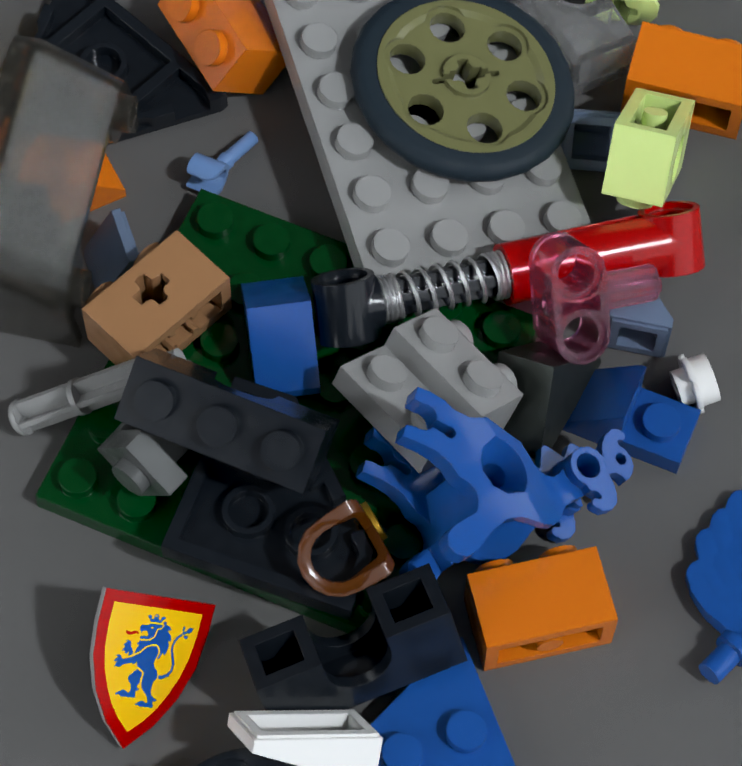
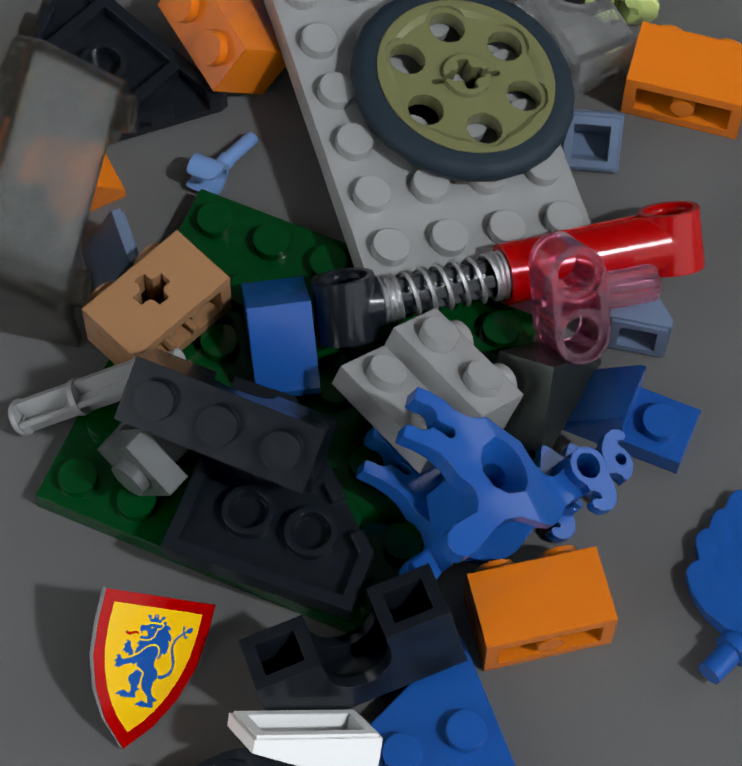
reddish brown piece [297,499,395,597] -> none
yellowish green brick [601,87,696,209] -> none
white plate [669,353,721,414] -> none

